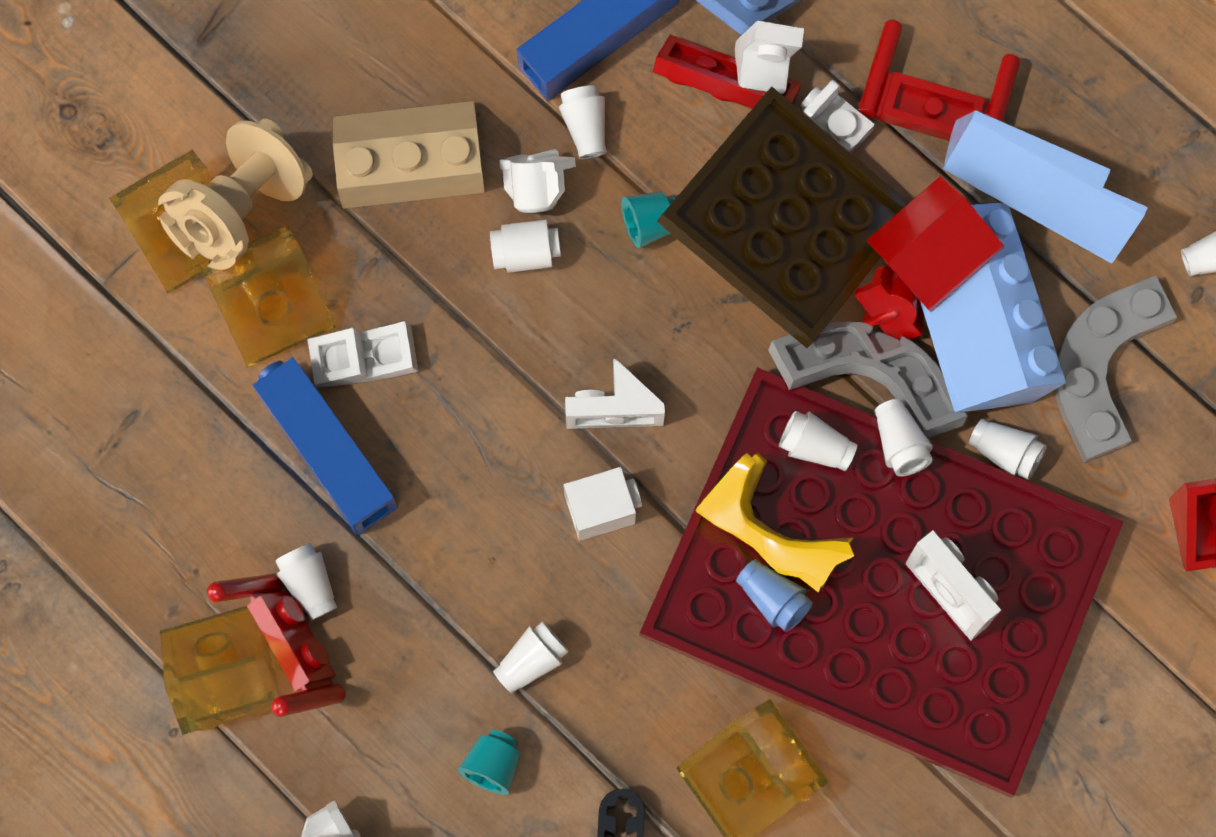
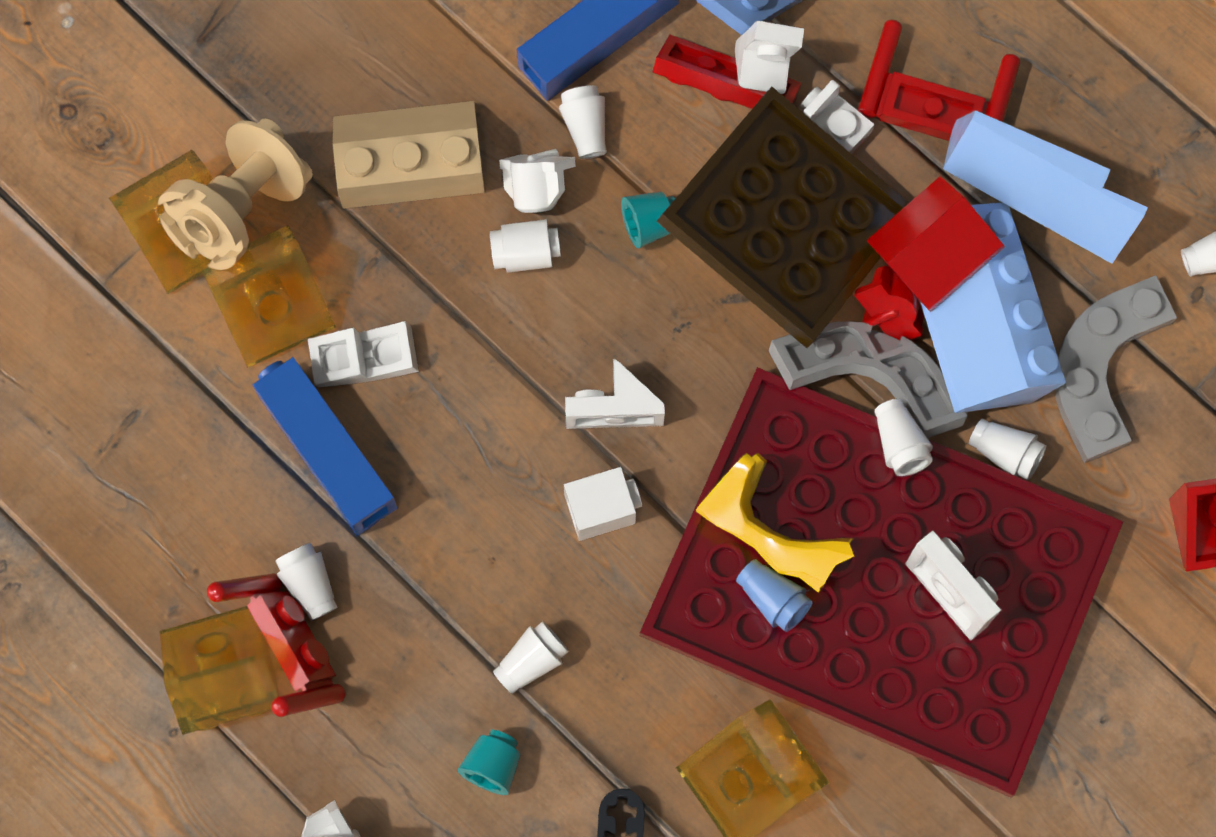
white cone [779,411,857,471] -> none

